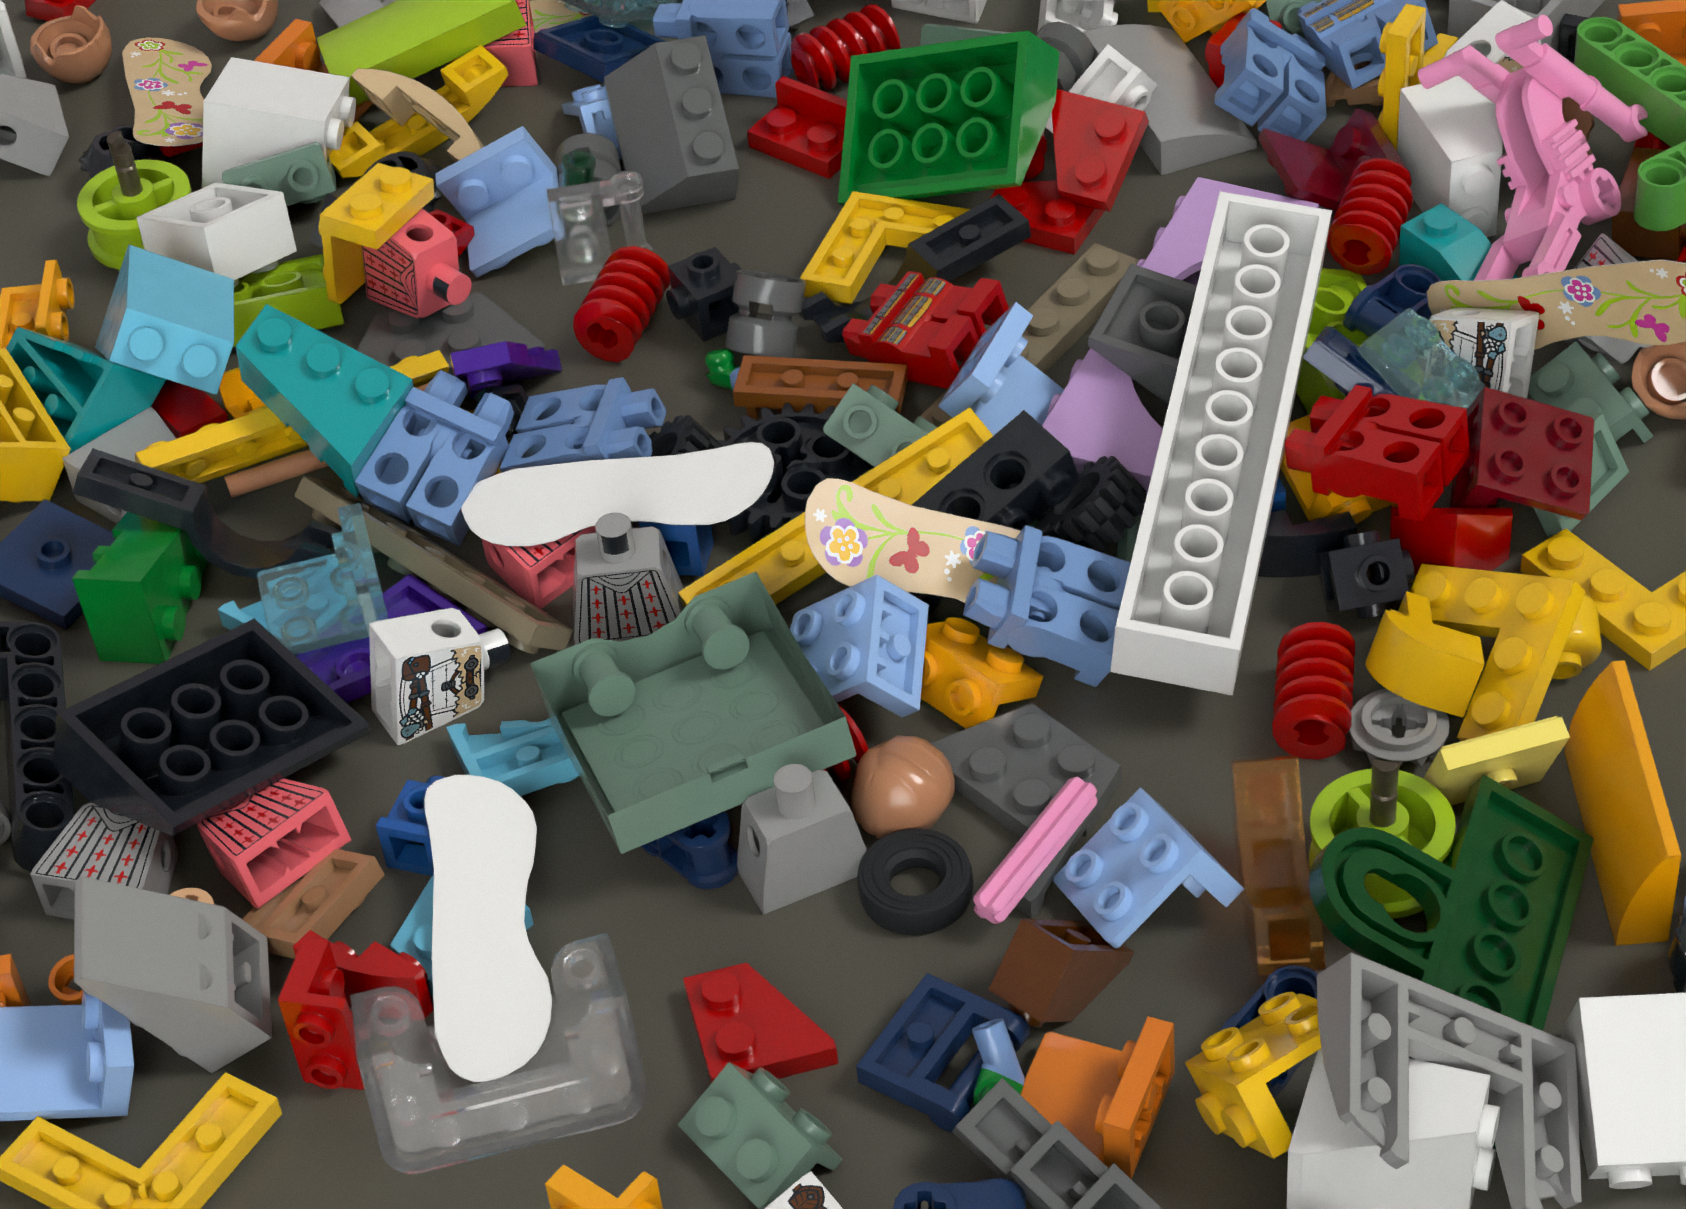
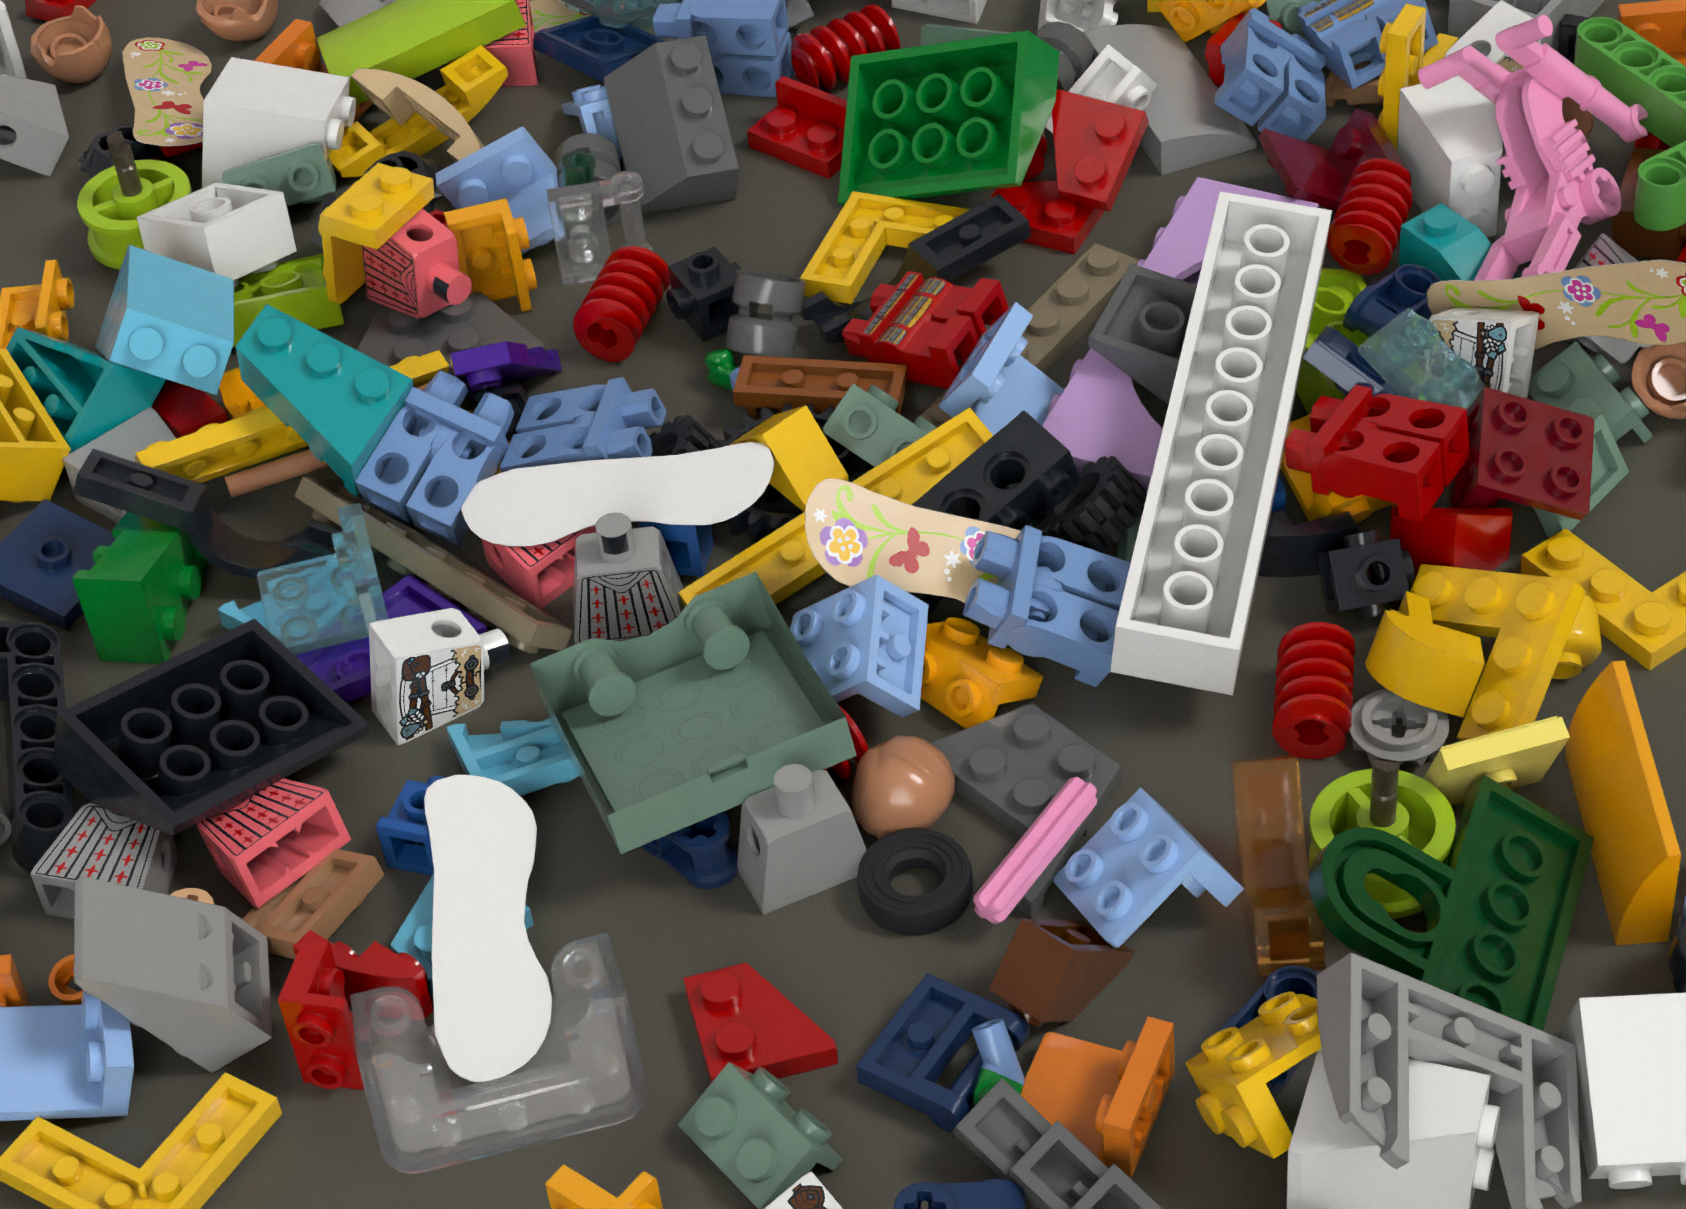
none -> light orange bracket [444,198,538,312]
none -> yellow slope [730,405,849,512]

